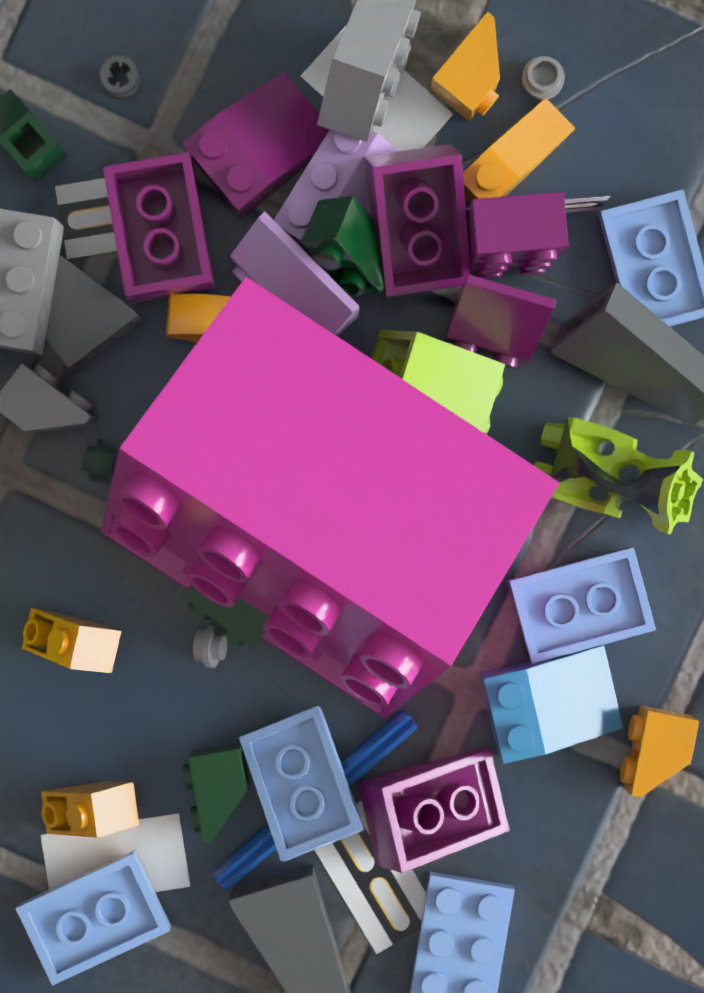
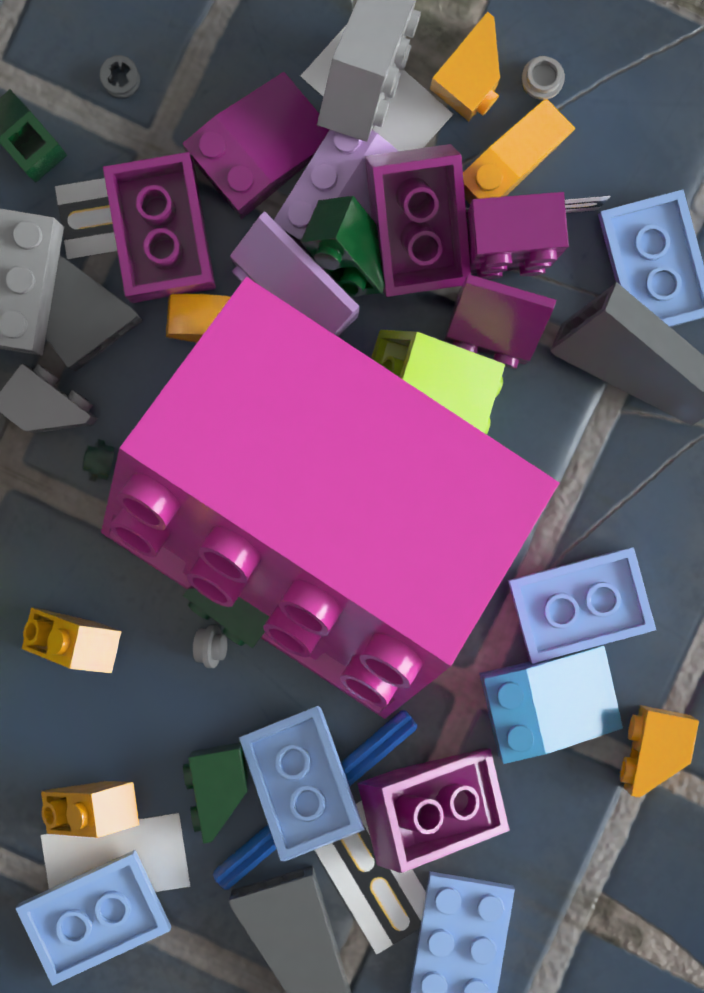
lime hips [534,417,703,534] -> none

